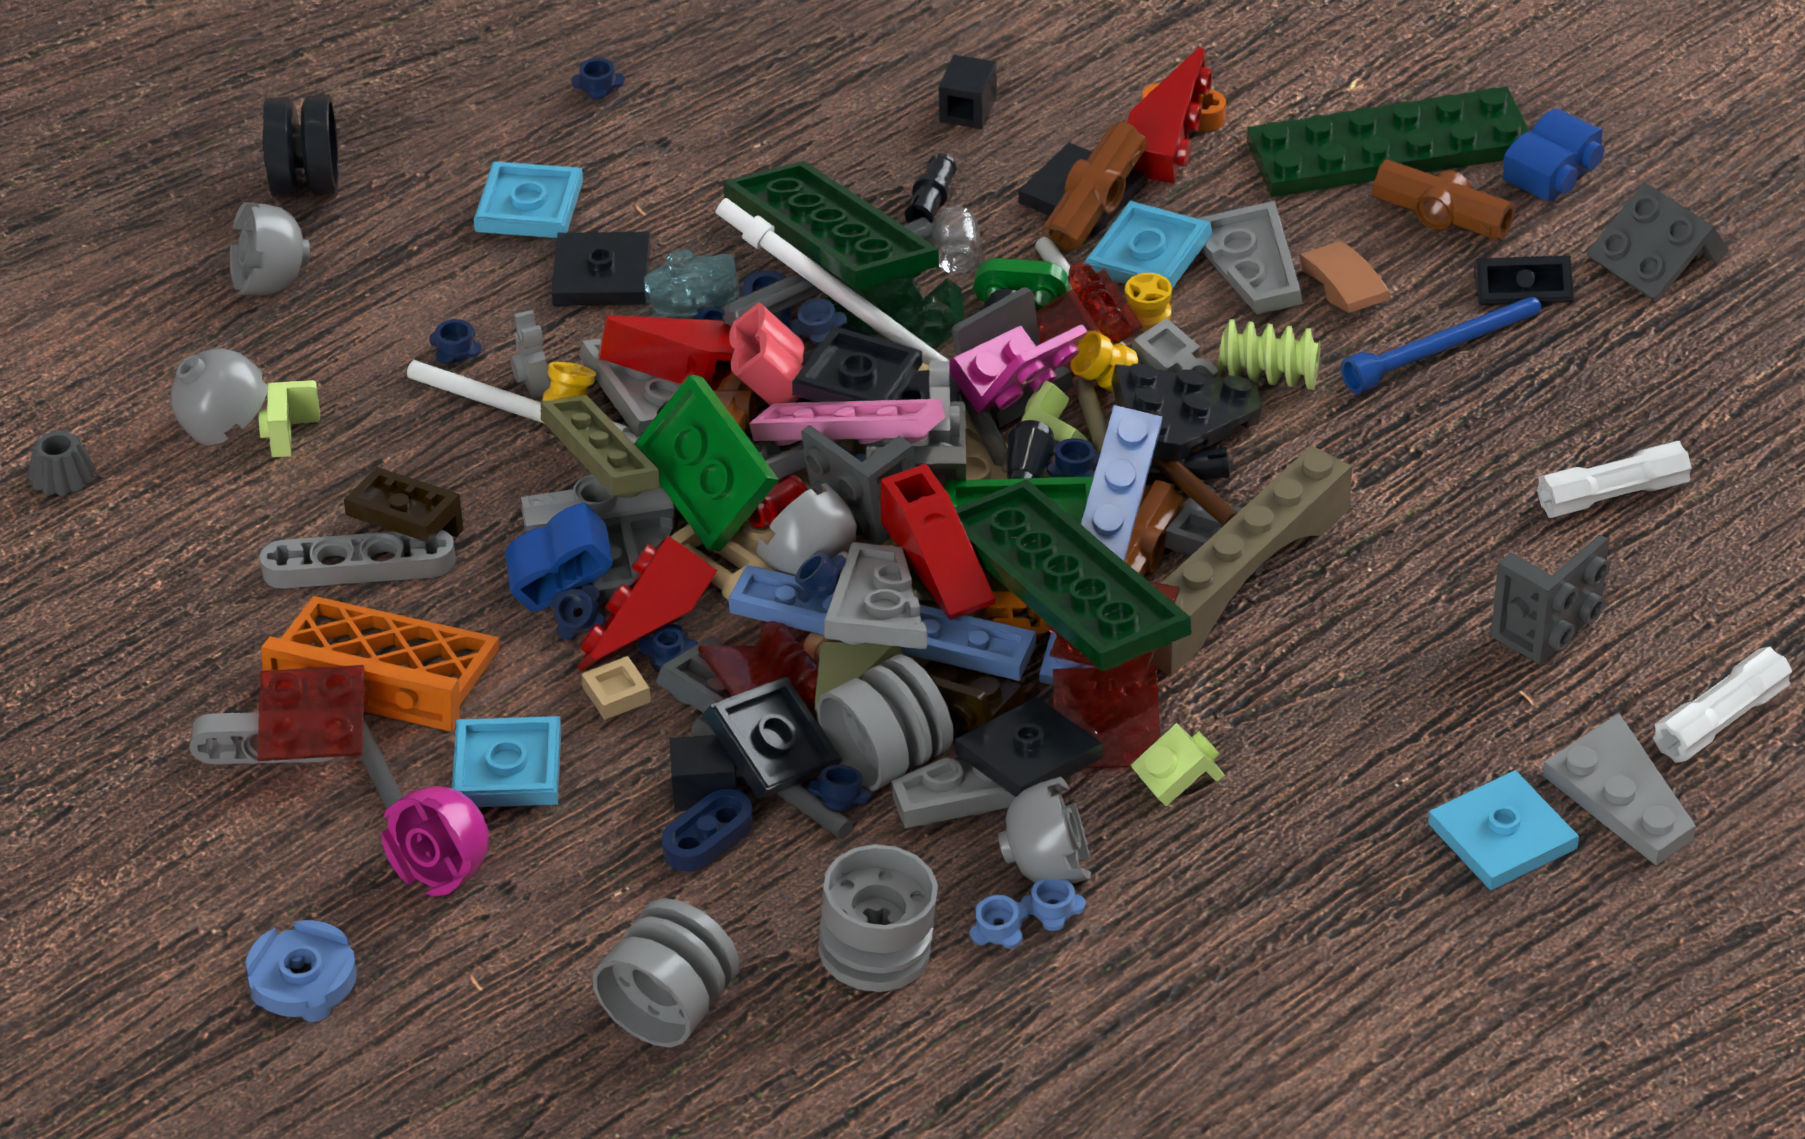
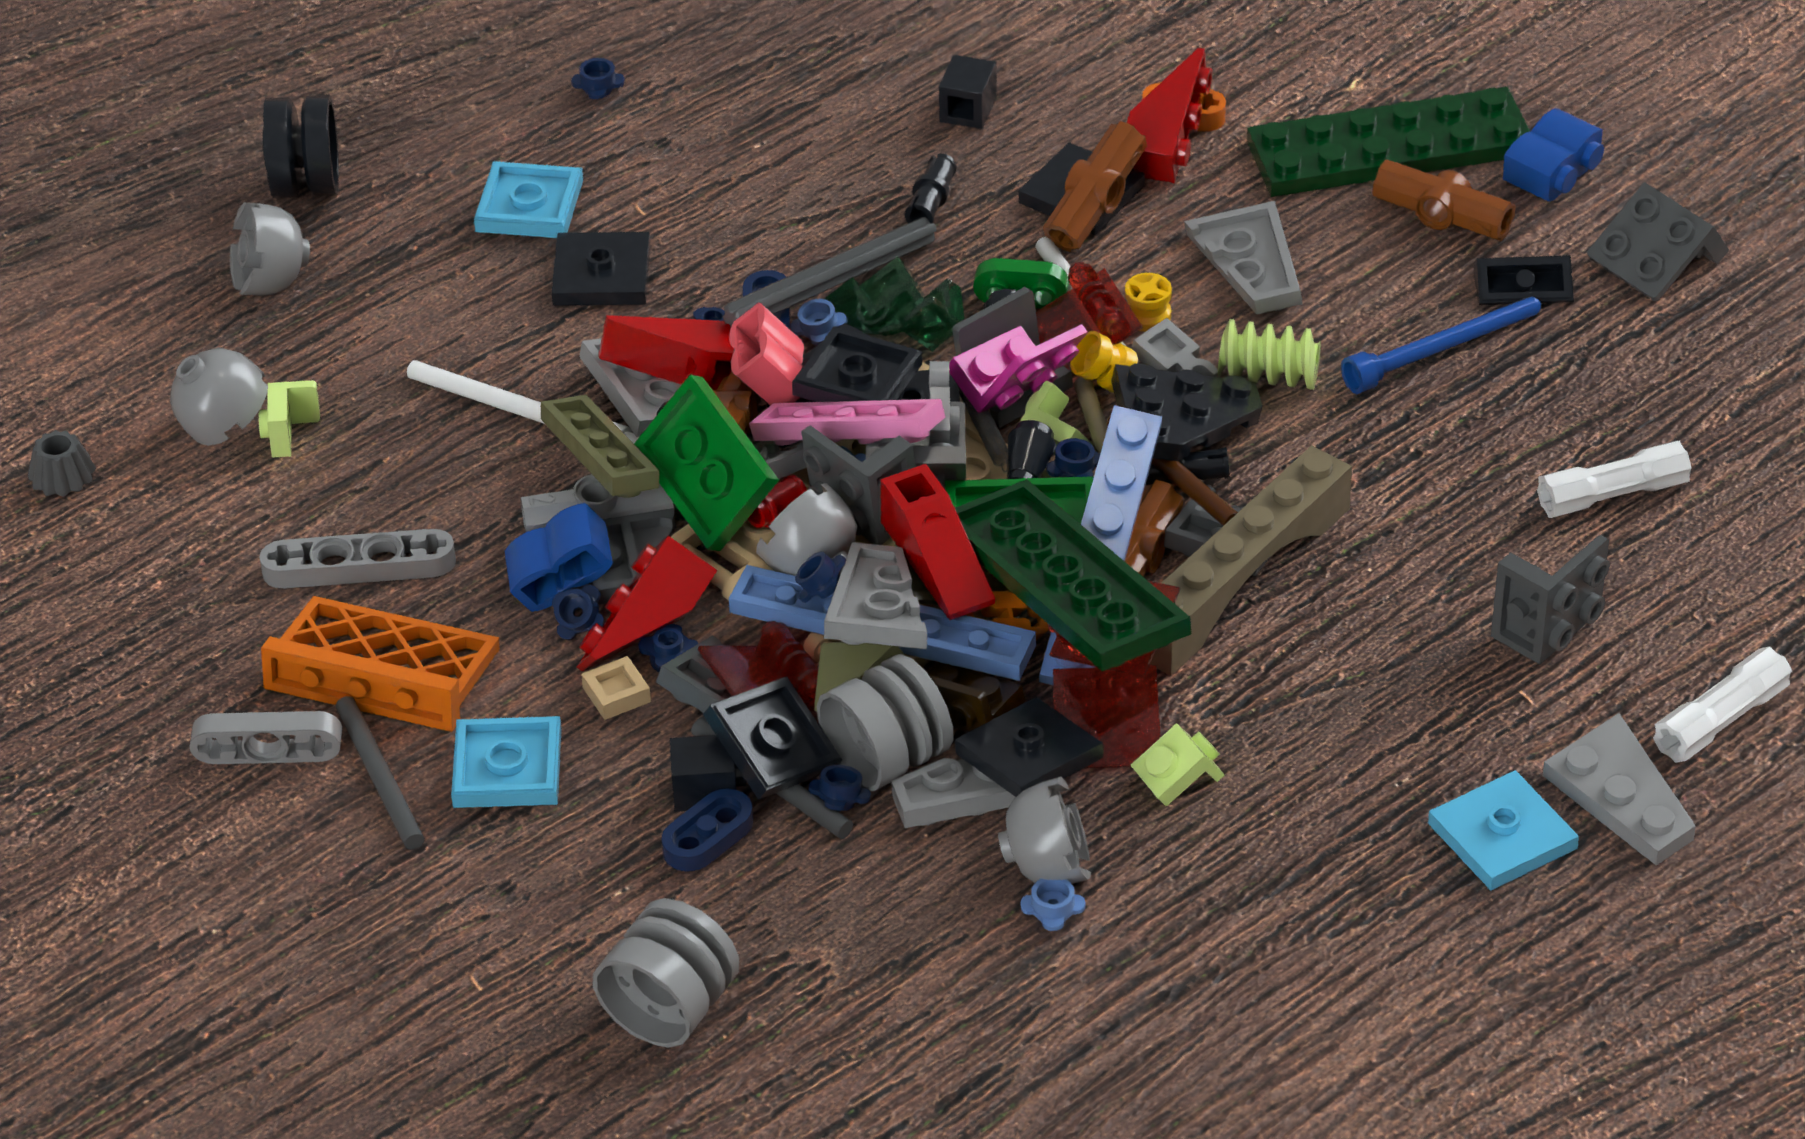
medium blue plate [246,920,357,1022] -> none
clear red hinge [257,665,368,761] -> none
dark brown bracket [344,467,464,543] -> none
dark pink cylinder [381,786,489,896] -> none
dark blue plate [429,319,482,364] -> none
light grey plate [510,310,549,399] -> none
yellow wheel [542,362,596,401] -> none
clear light blue plate [644,250,740,316] -> none
white bar [715,198,950,365] -> none
dark green plate [723,161,939,290] -> none
light grey wheel [818,844,938,992] -> none
clear brick [932,206,983,274] -> none
medium blue plate [970,895,1029,949] -> none
medium azure plate [1084,201,1212,289] -> none
nougat slope [1300,241,1390,313] -> none

